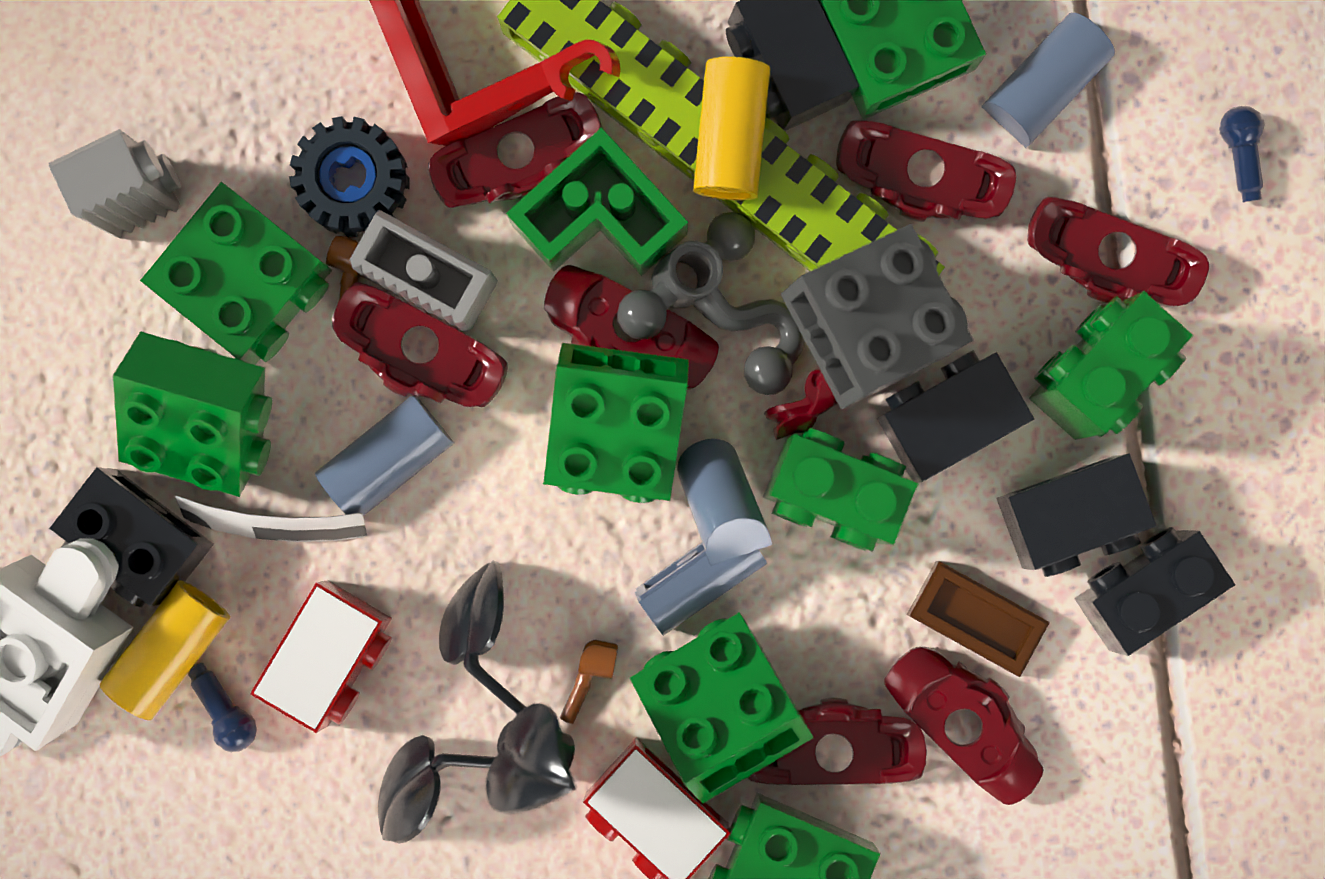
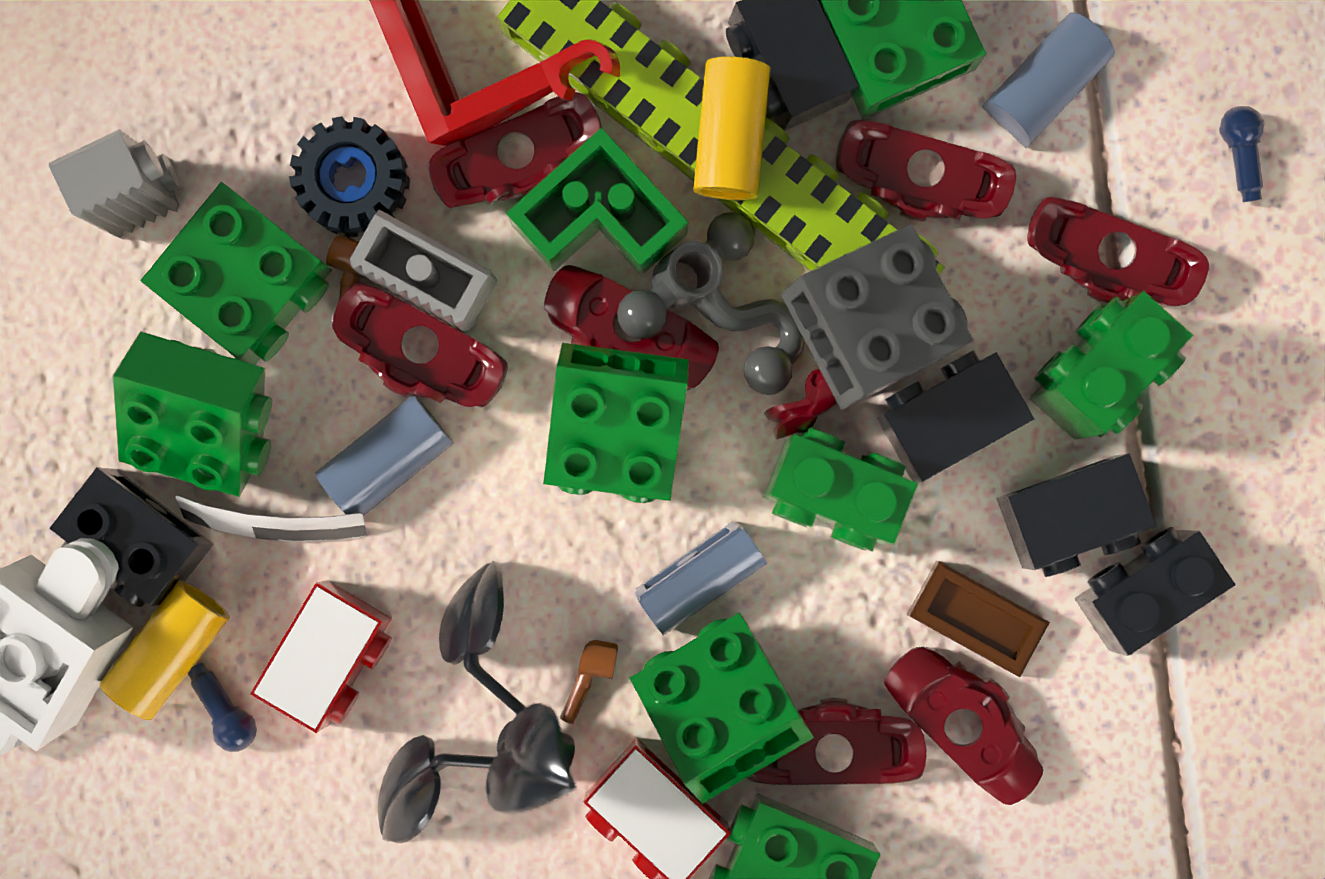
sand blue brick [677,439,772,566] -> none

